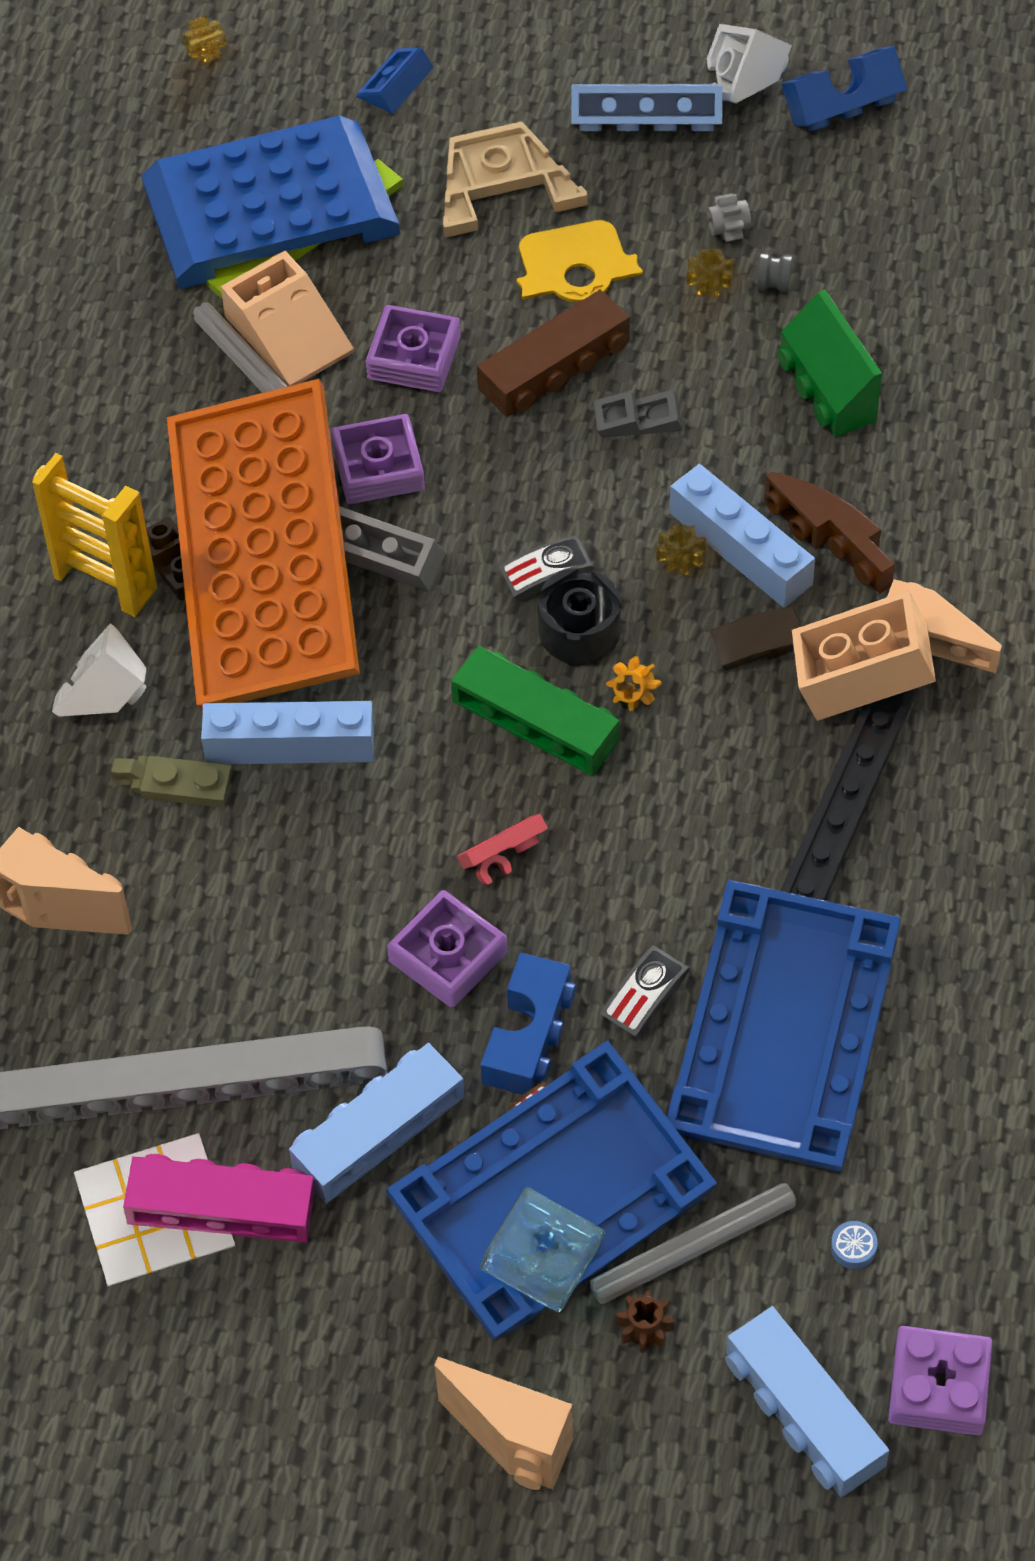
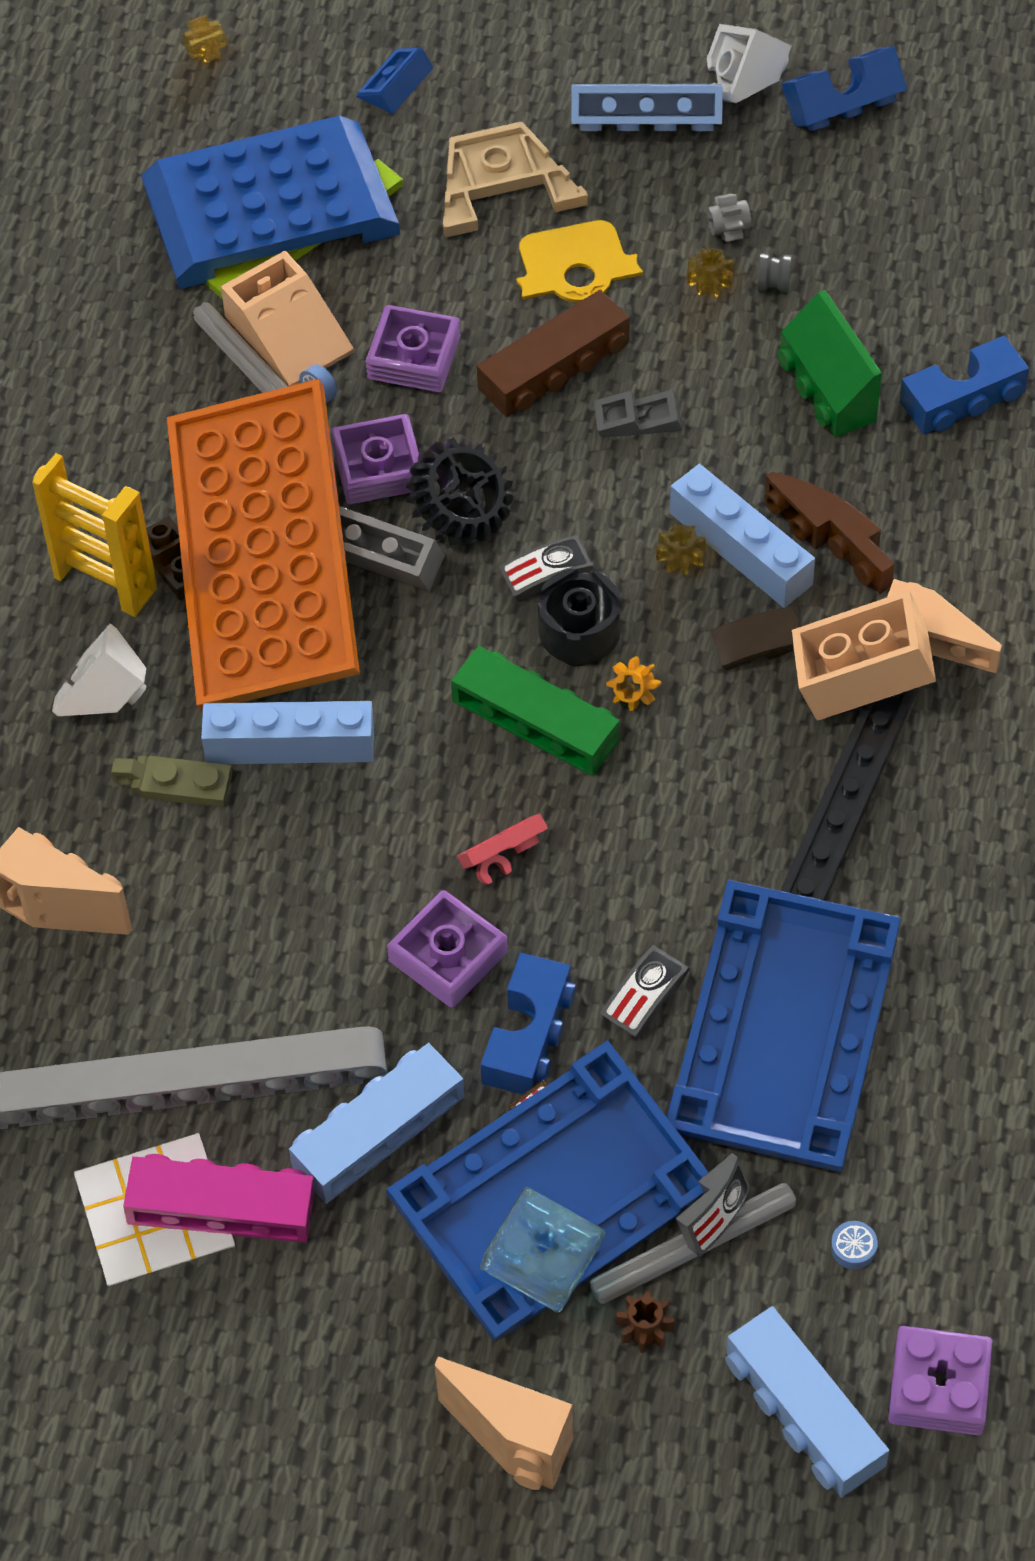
none -> medium blue tile [299,364,337,403]
none -> black gear [405,437,514,546]
none -> slope [676,1153,750,1257]
none -> blue arch [899,335,1029,435]

